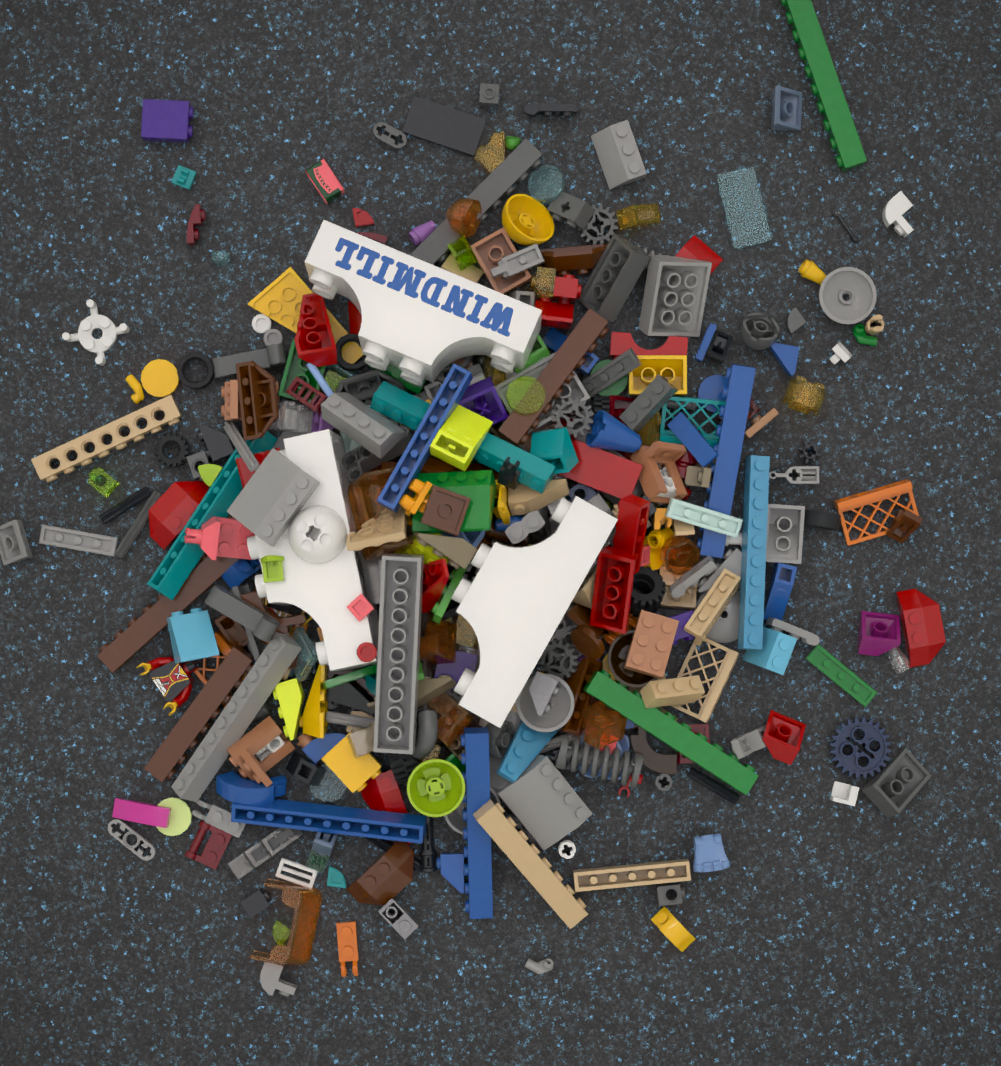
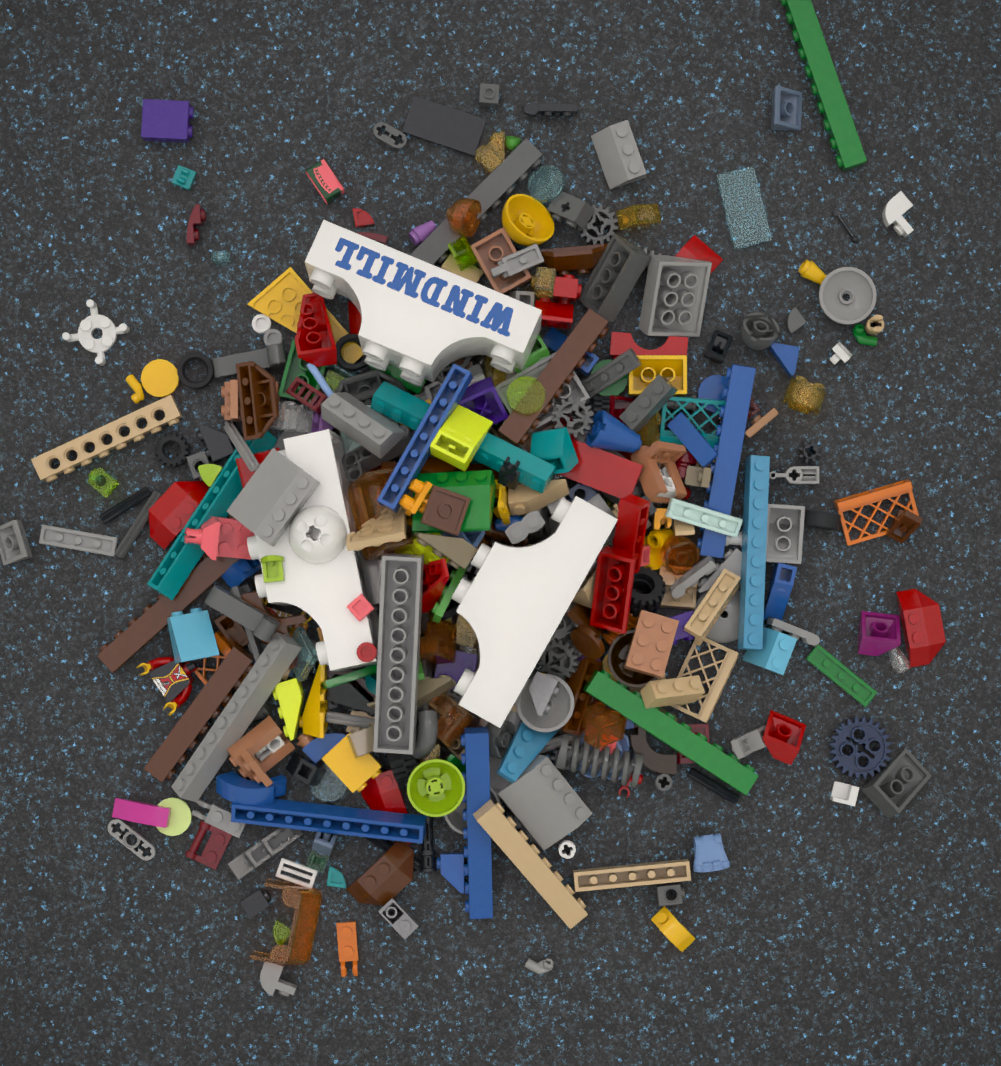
blue tile [694,323,717,363] -> none

